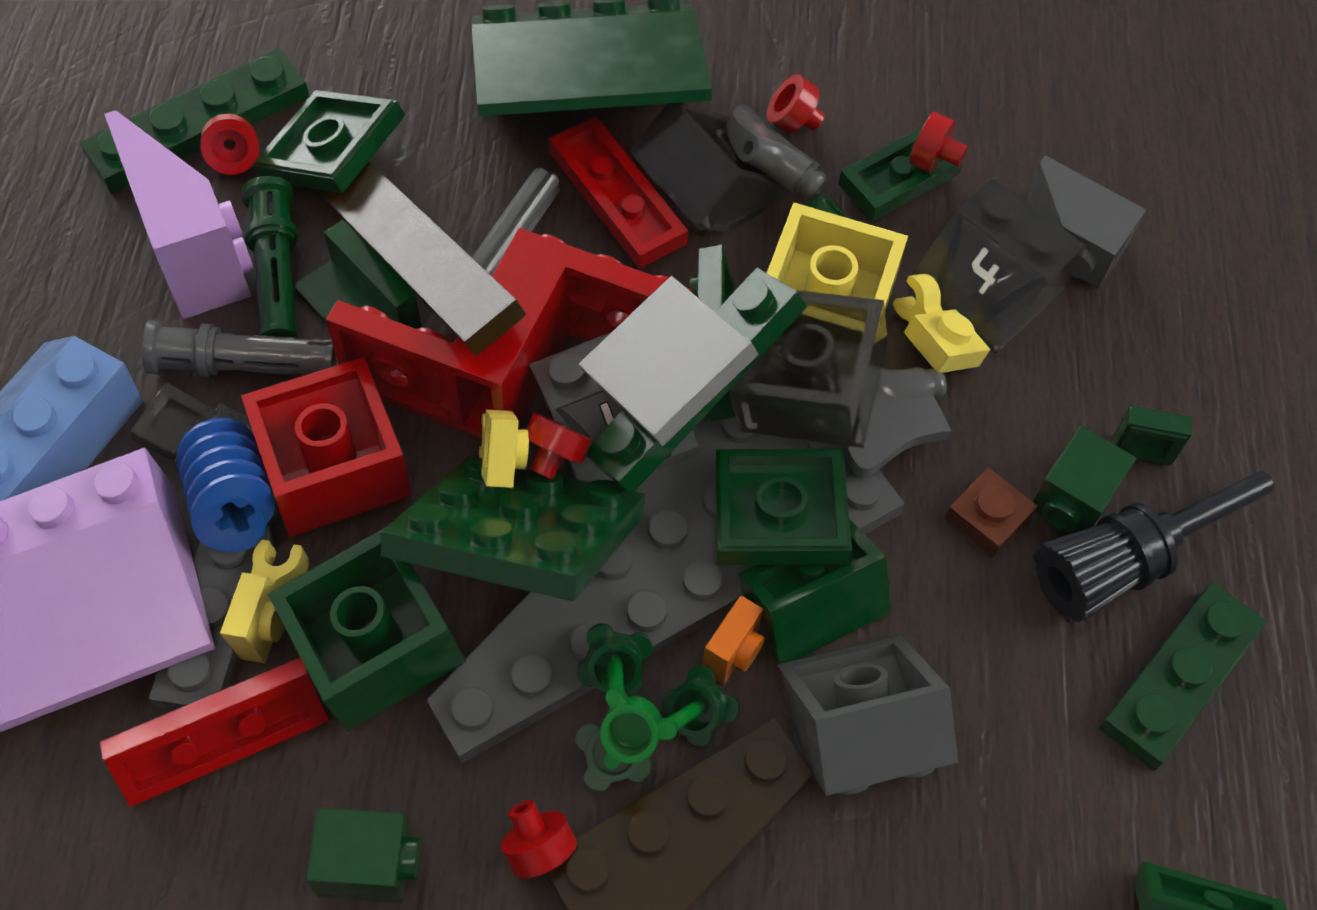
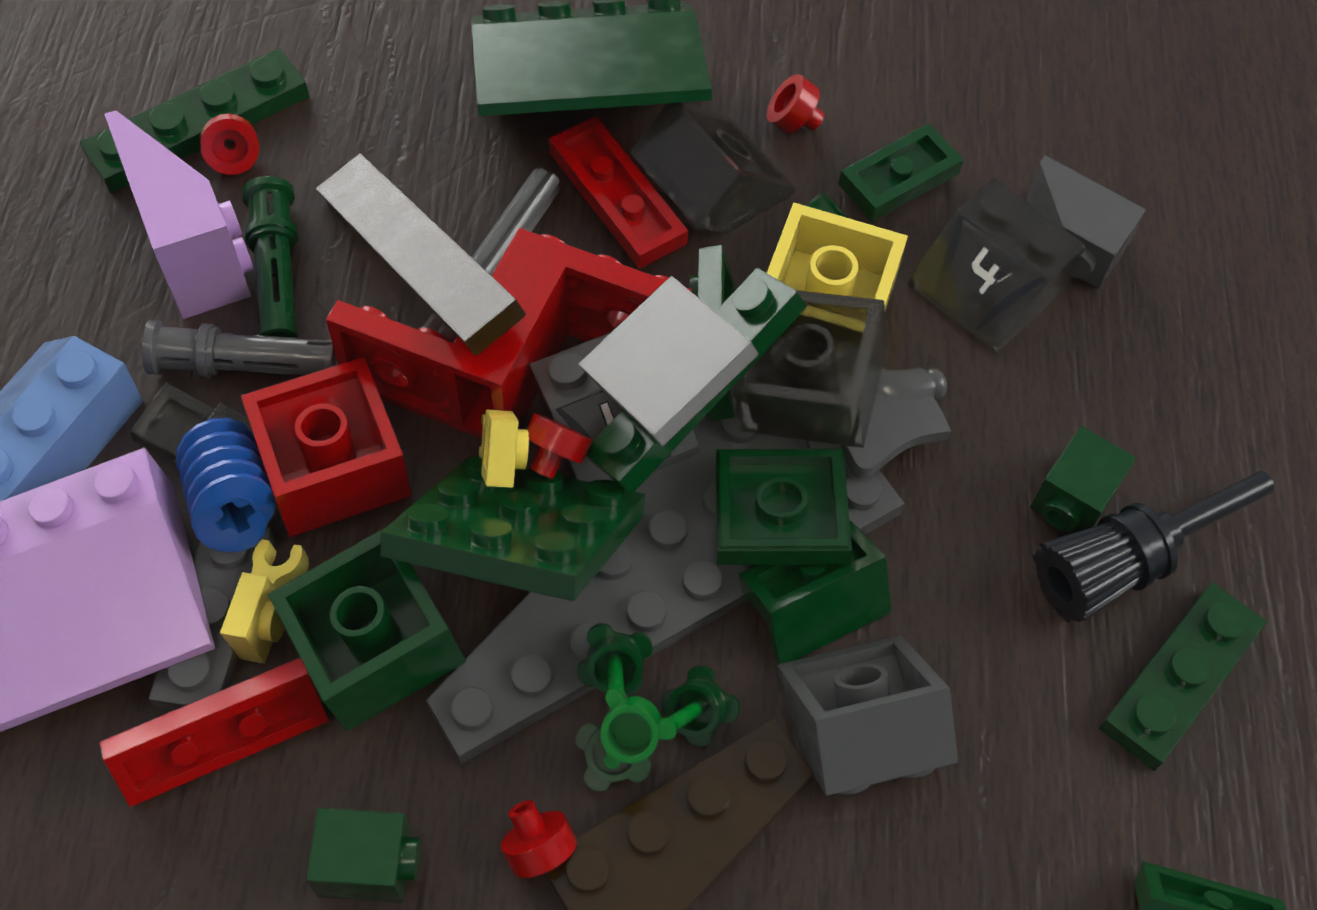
dark green plate [252,90,405,194] -> none
dark green panel [295,220,422,329] -> none
orange plate [702,595,765,685] -> none
dark grey arm [726,105,826,199] -> none
light yellow plate [893,274,990,373] -> none
red tile [909,111,969,174] -> none
copper plate [945,467,1038,557] -> none
dark green tile [1112,405,1193,466] -> none

